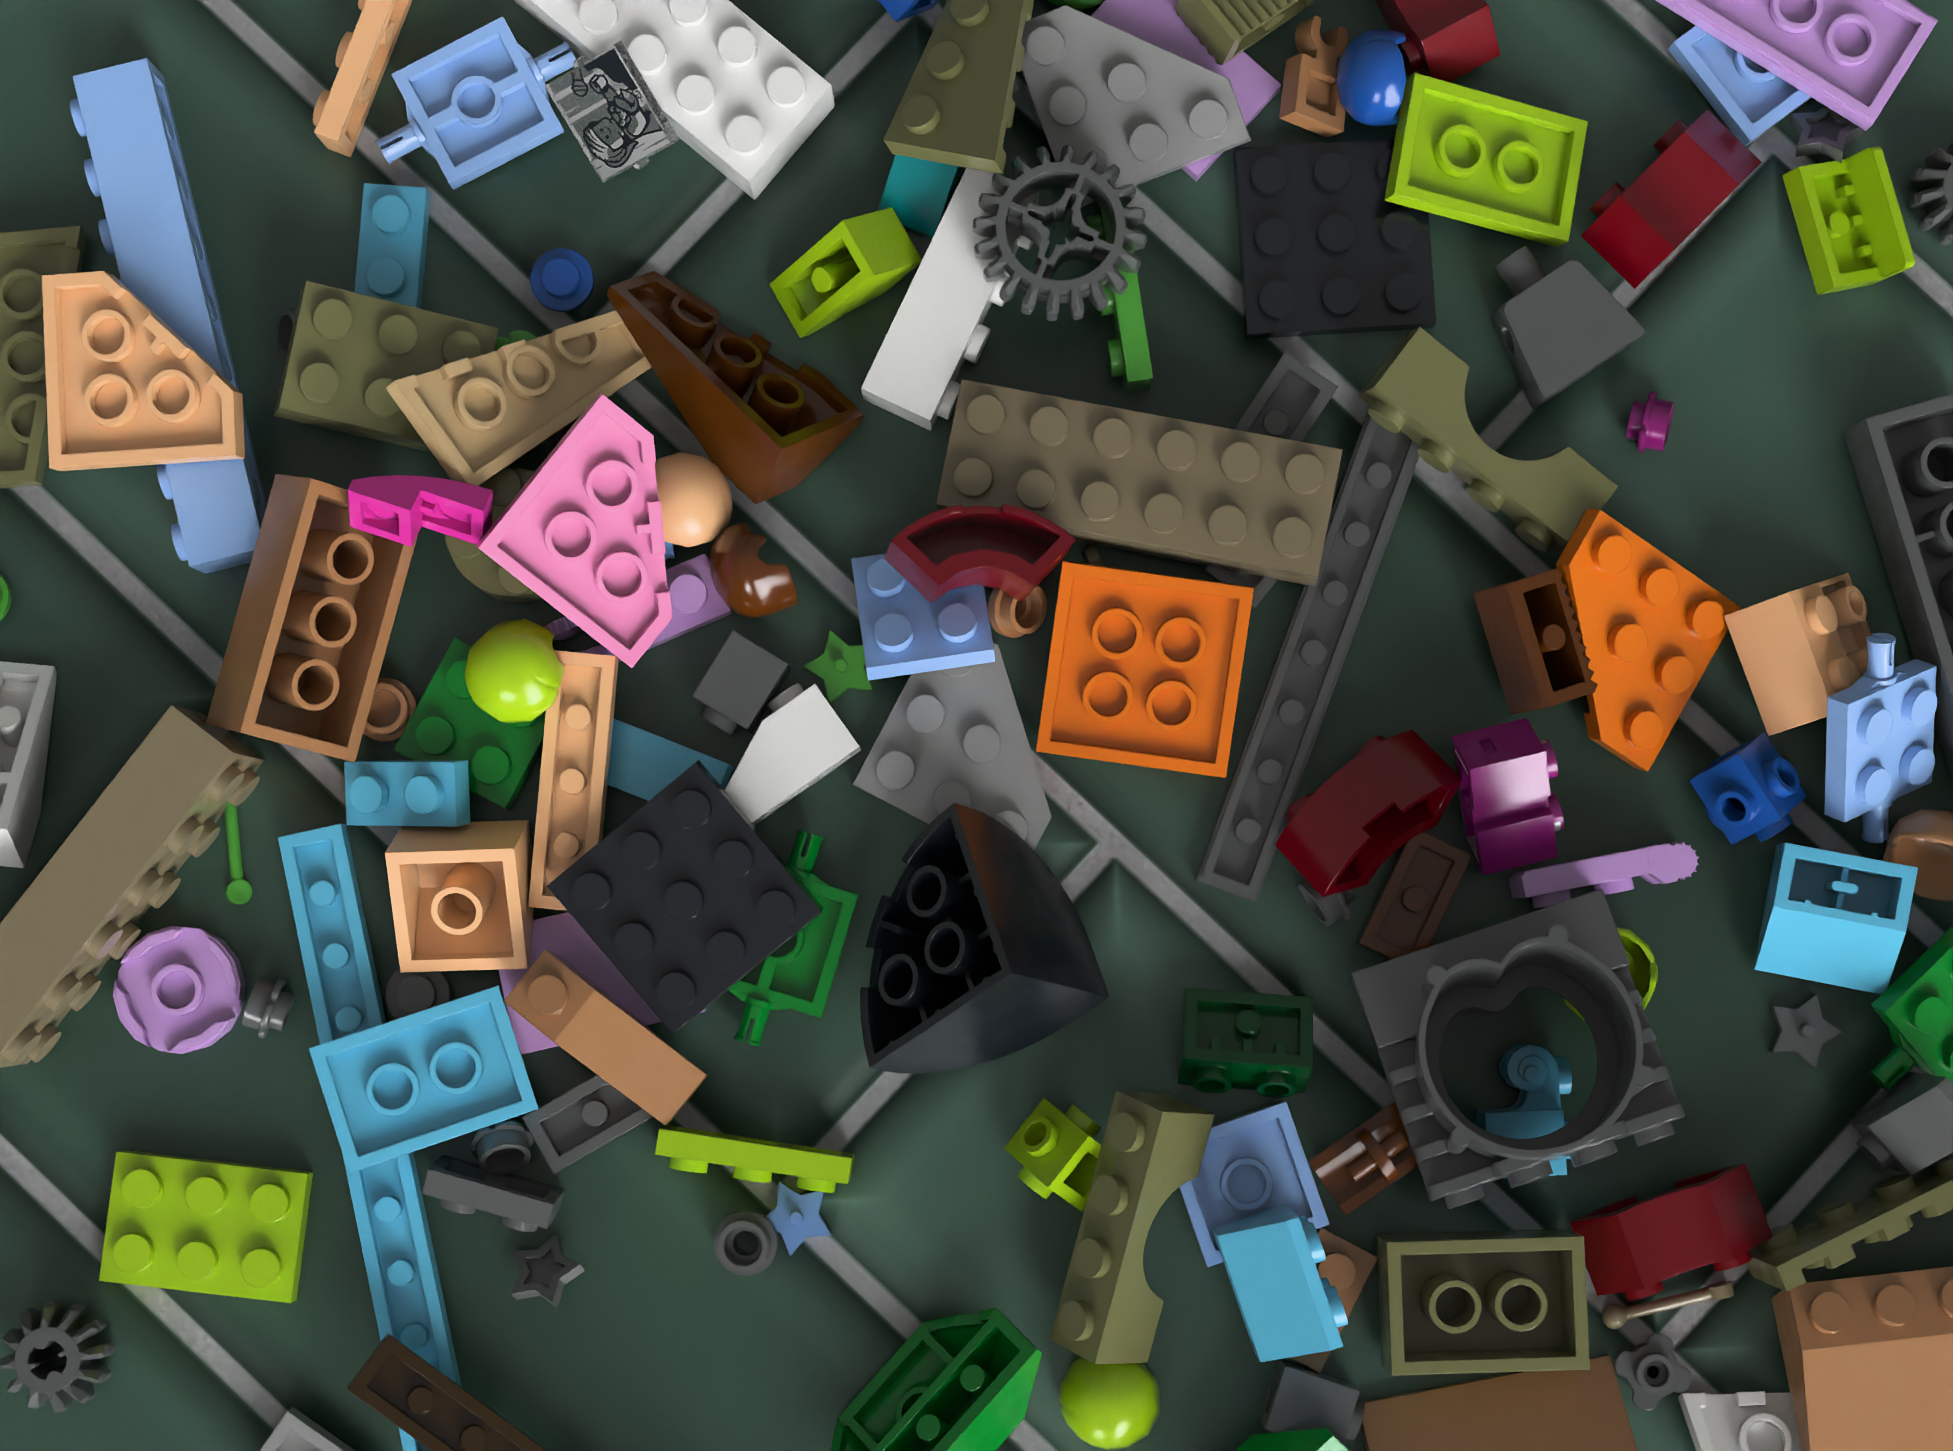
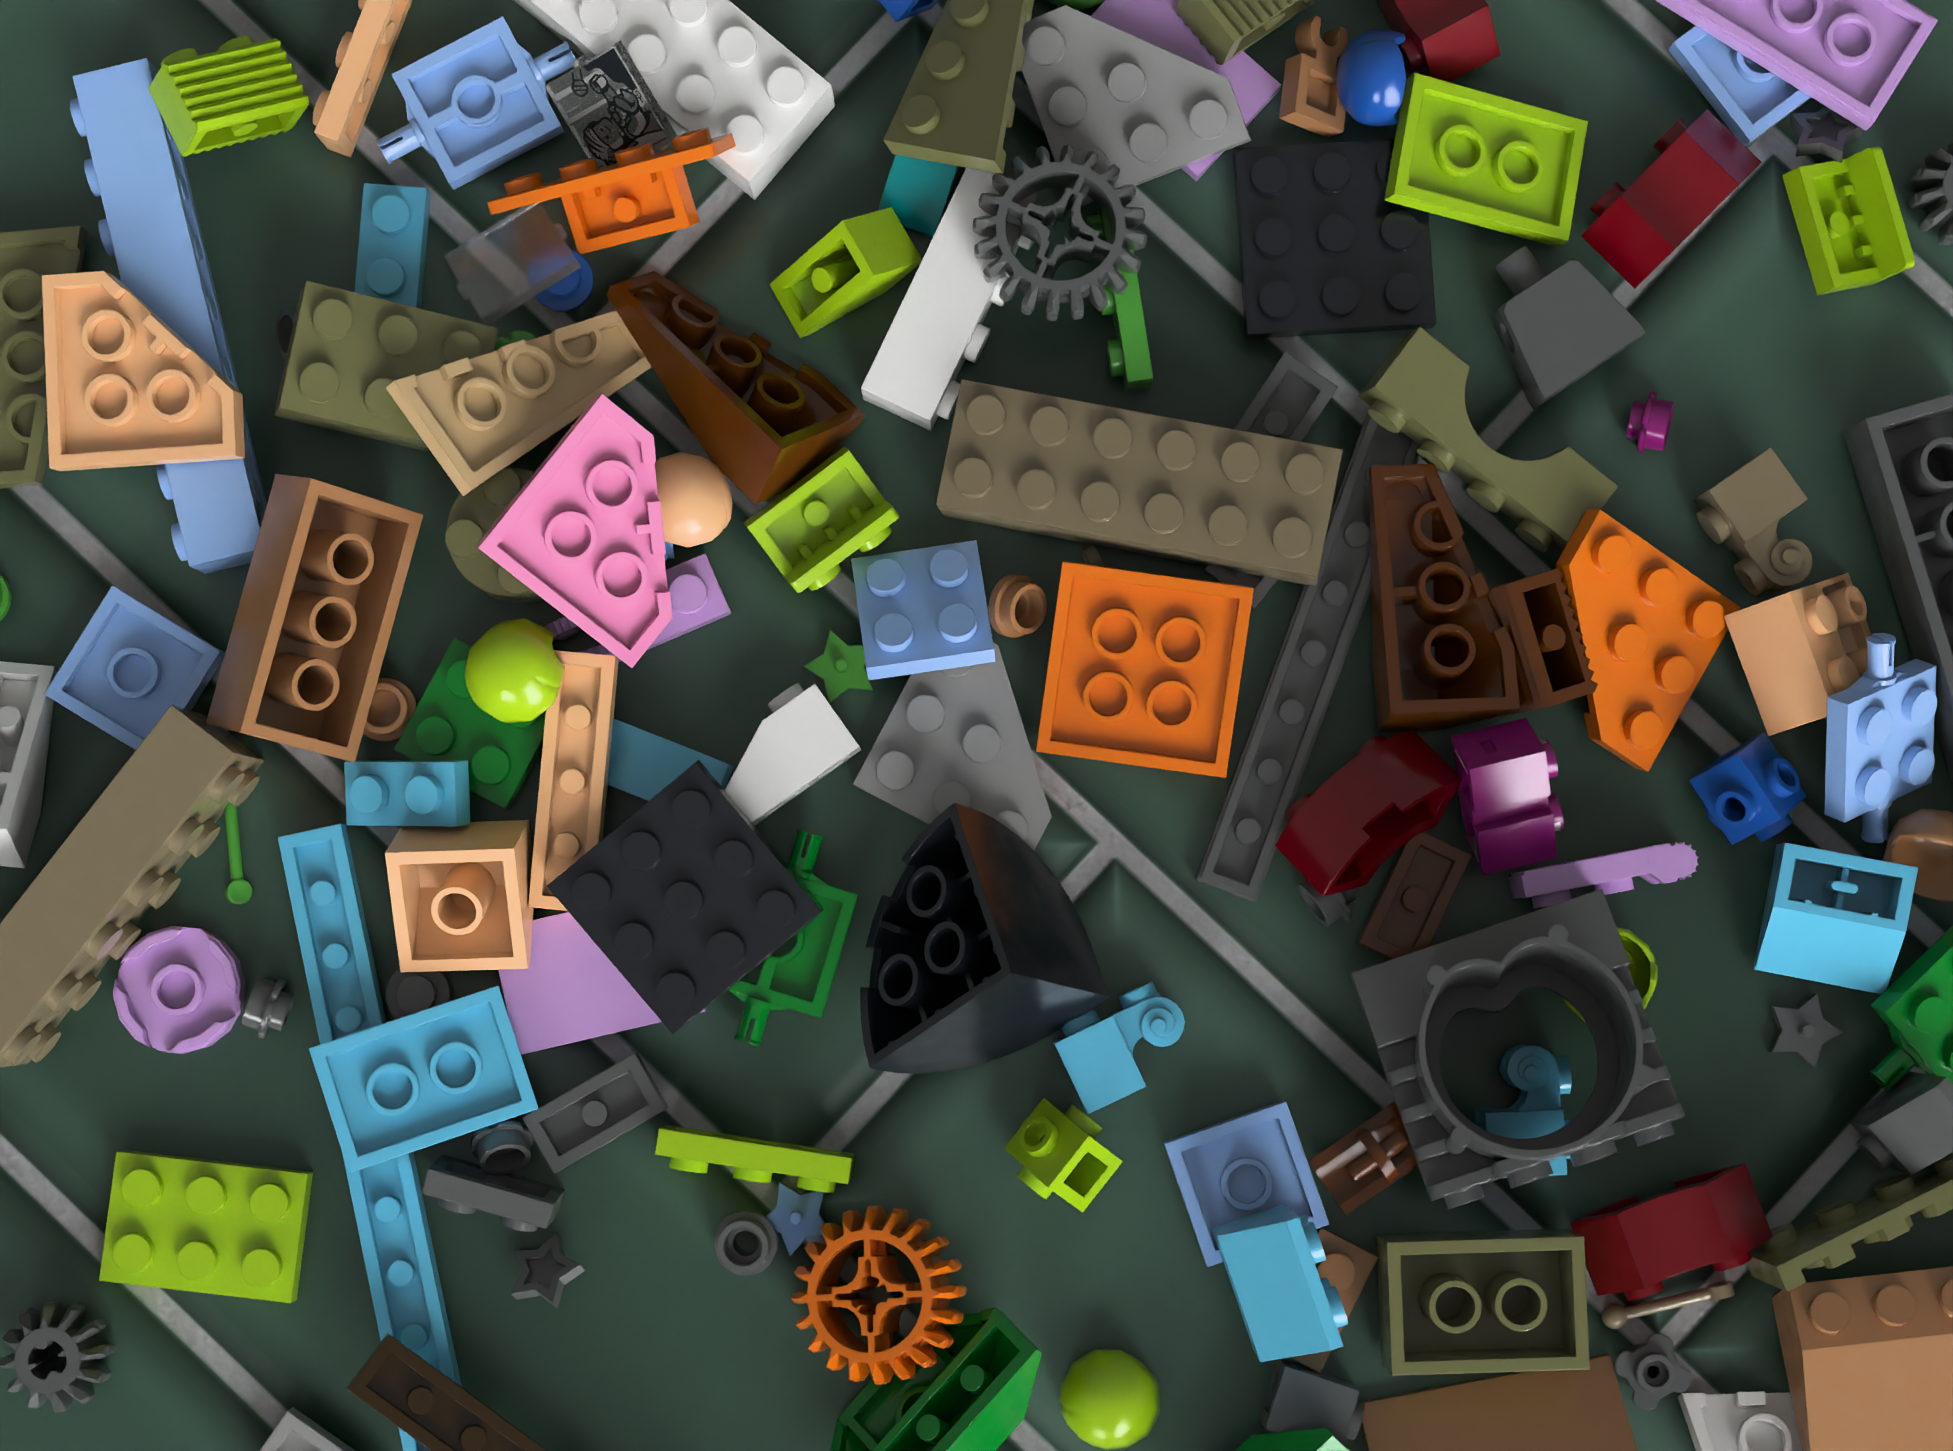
dark pink slope [347,475,493,547] -> none
medium nougat slope [504,950,708,1126] -> none
dark grey brick [692,631,791,736] -> none
reddish brown hair [710,523,798,618] -> none
dark red brick [884,504,1076,603] -> none
olive arch [1050,1090,1215,1364] -> none
dark green bracket [1178,988,1313,1098] -> none
none -> light blue plate [44,586,225,750]
none -> lime brick [148,36,309,157]
none -> clear piece [444,202,581,325]
none -> orange bracket [487,127,736,254]
none -> lime bracket [743,446,900,593]
none -> orange gear [791,1205,967,1385]
none -> medium azure brick [1053,981,1185,1114]
none -> reddish brown wedge [1369,464,1520,732]
none -> dark tan brick [1693,447,1812,596]

